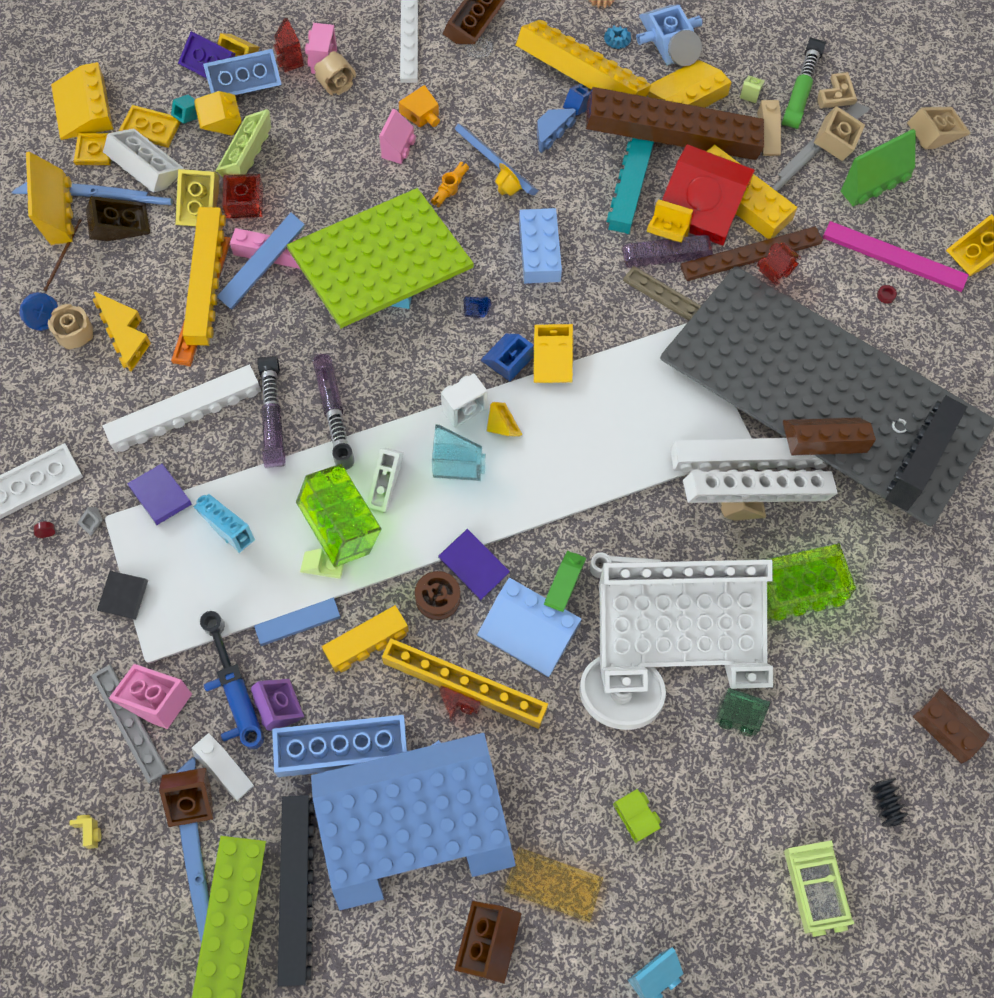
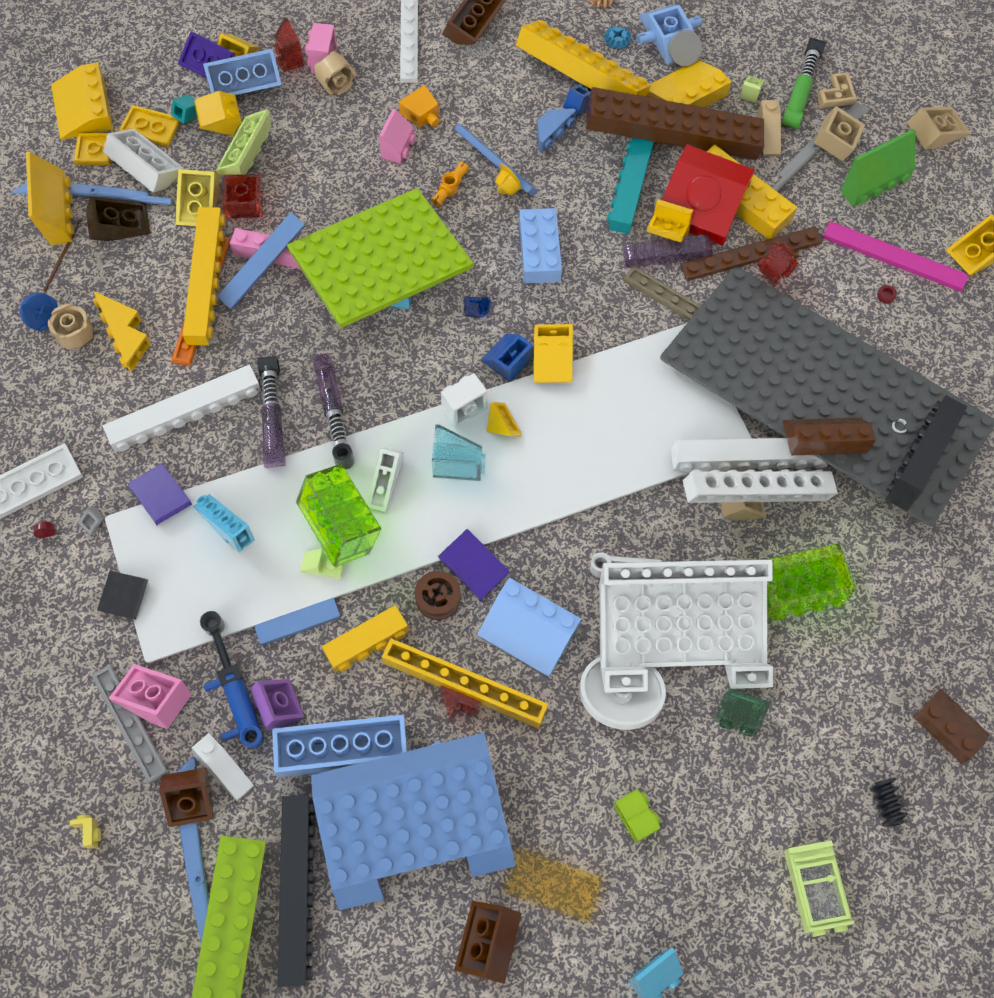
bright green slope [544,551,586,612] -> none

